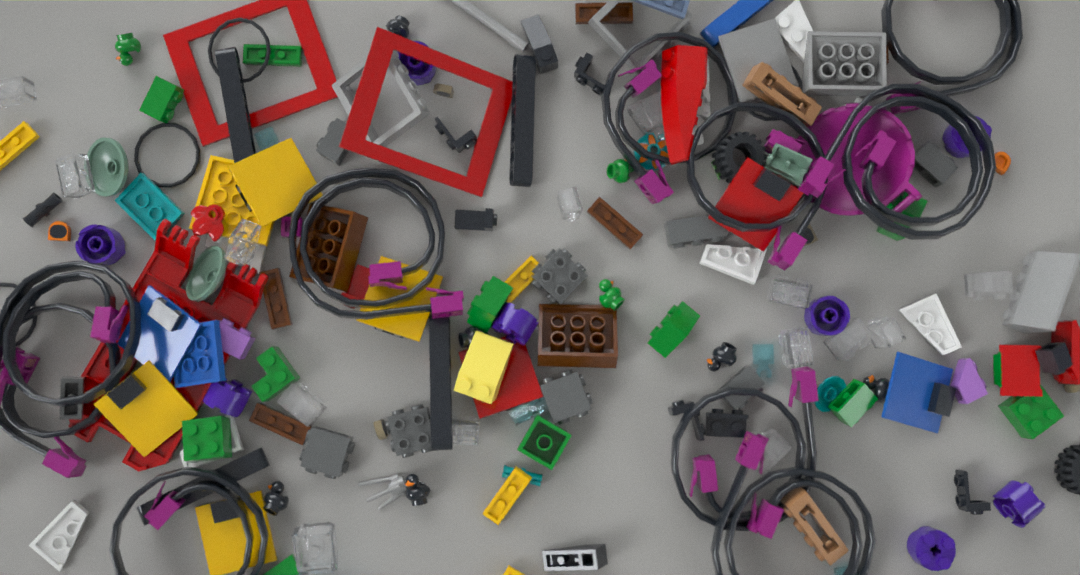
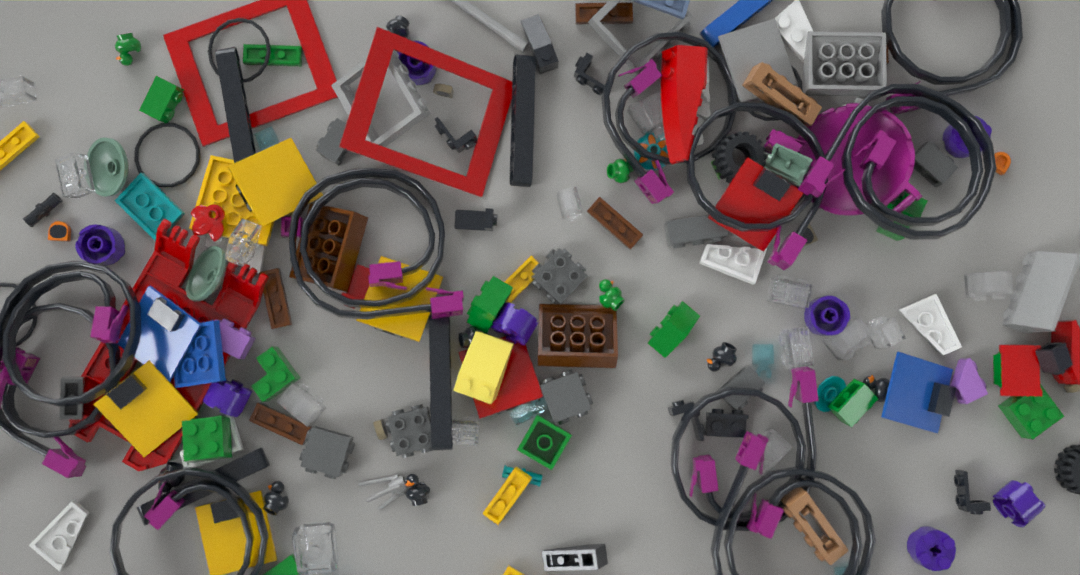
none -> black animal [158,462,185,493]

